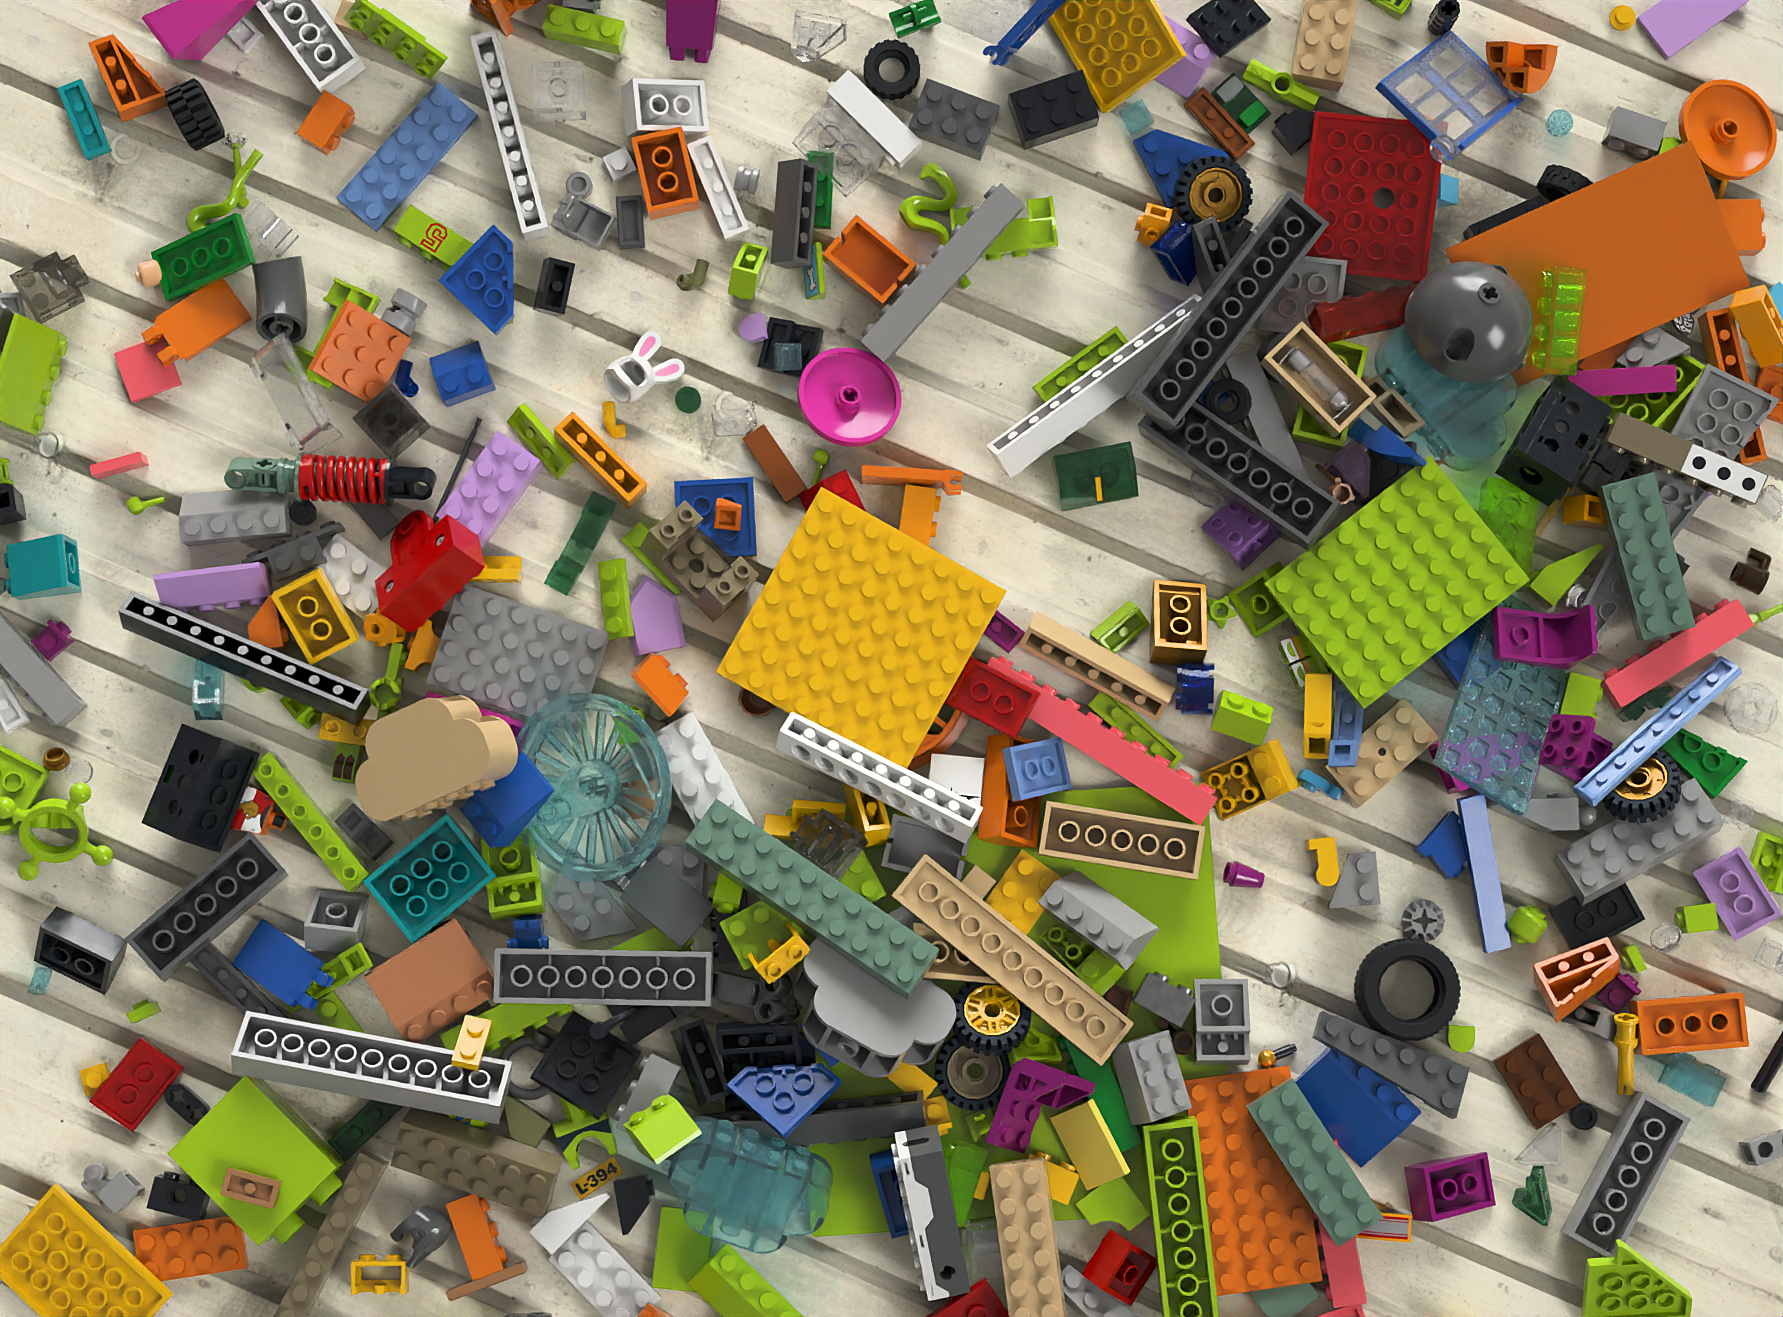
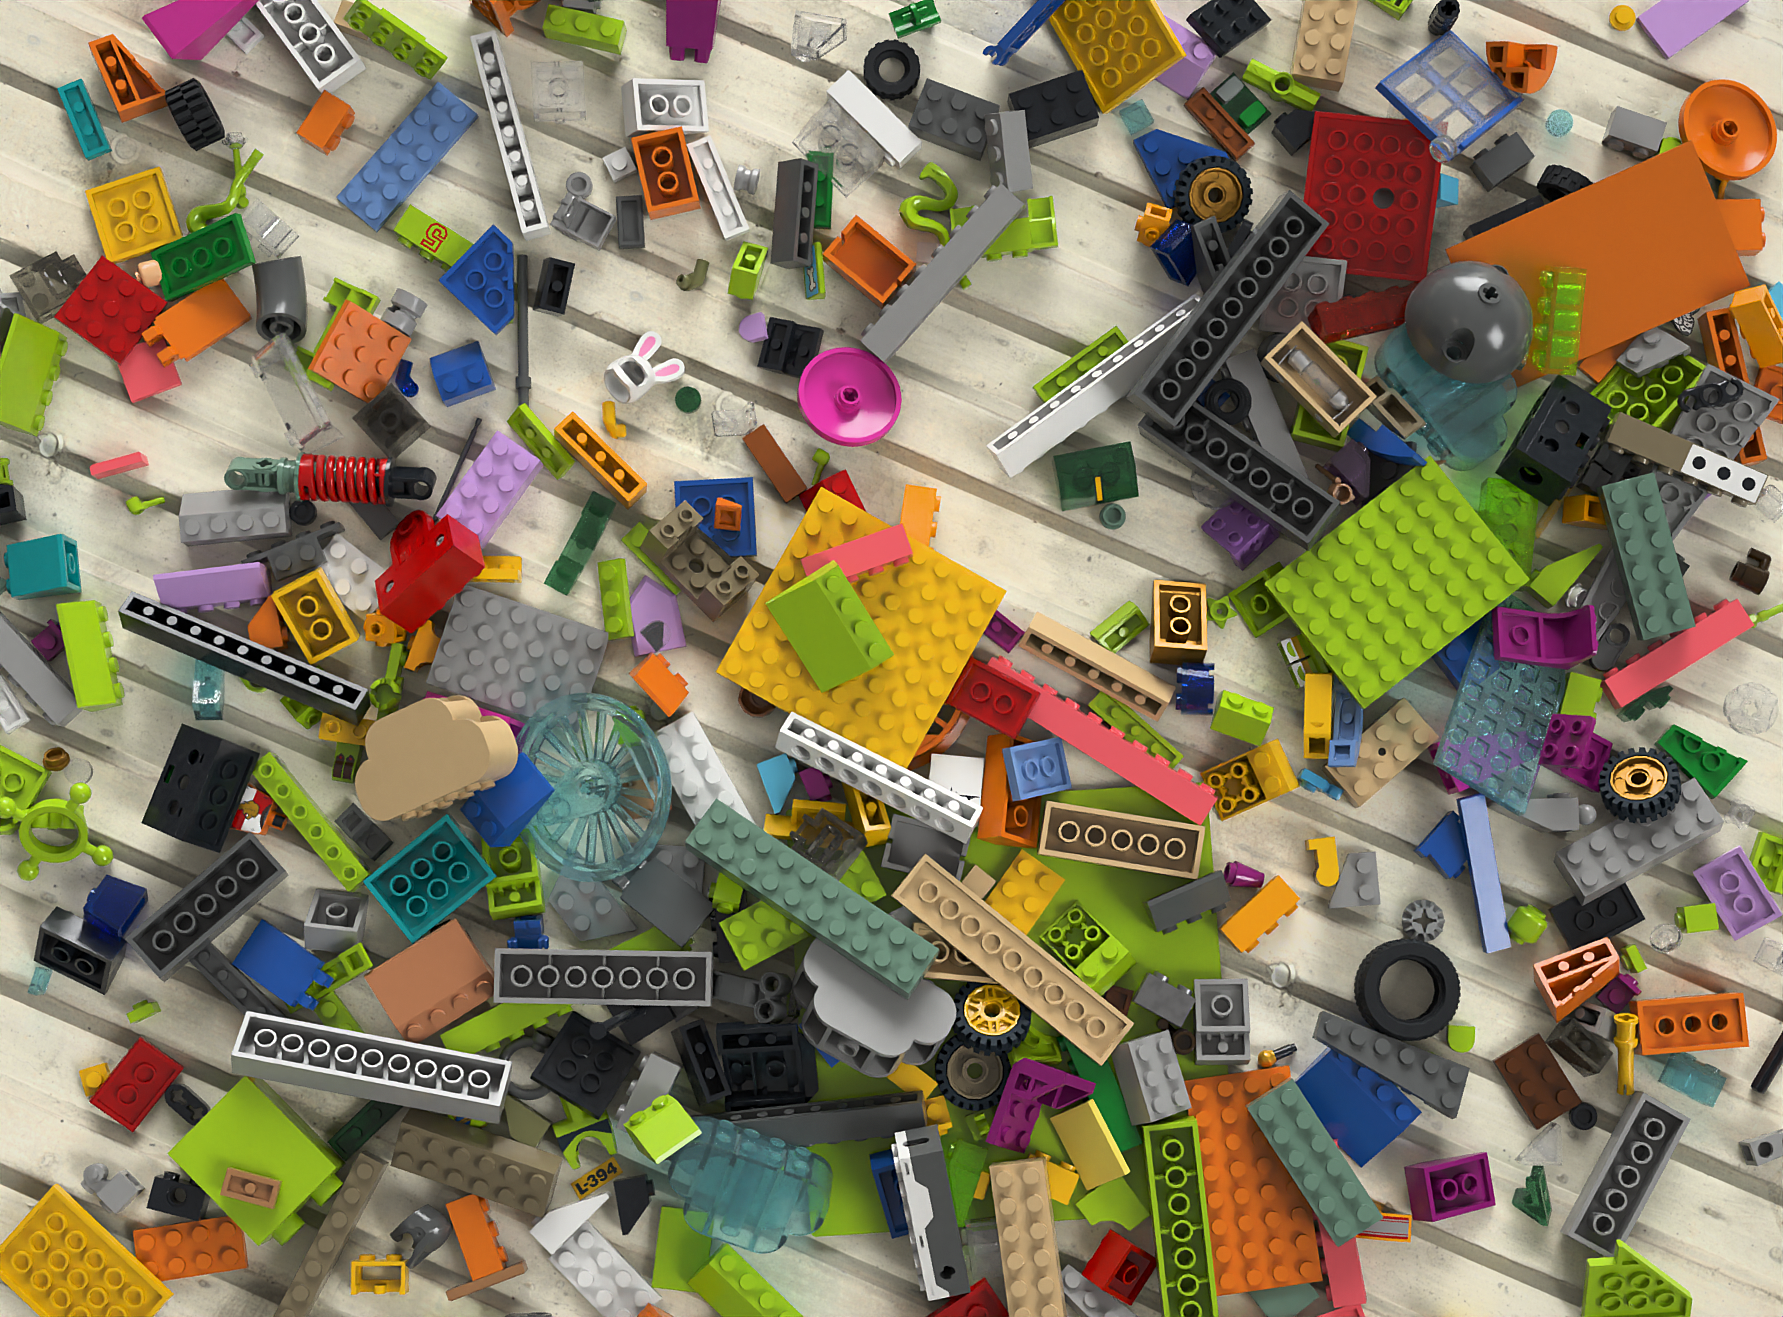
plate [451,1015,492,1071] -> none
plate [727,1063,842,1139] -> none
yellow window [747,921,811,984] -> none
clear light blue tile [774,343,802,371] -> none
orange tile [862,465,963,496] -> none
light grey slope [1038,871,1159,971] -> none
dark pink tile [1568,364,1677,396] -> none
light blue tile [1573,655,1742,807] -> none
none -> red plate [54,255,168,366]
none -> lime slope [56,600,125,712]
none -> clear blue torso [83,874,148,943]
none -> yellow plate [85,167,183,264]
none -> dark grey bar [516,254,531,407]
none -> clear tile [640,620,672,653]
none -> medium azure slope [756,753,799,815]
none -> lime slope [765,560,894,693]
none -> magenta brick [799,767,833,802]
none -> coral brick [801,523,913,584]
none -> light grey brick [984,110,1033,192]
none -> sand green plate [1099,503,1126,530]
none -> dark grey slope [1142,870,1231,935]
none -> light orange brick [1218,875,1300,953]
none -> dark grey brick [1470,132,1535,192]
none -> clear smoke brick [1545,1018,1613,1077]
none -> dark grey piece [1589,623,1630,671]
none -> black piece [1677,378,1744,413]

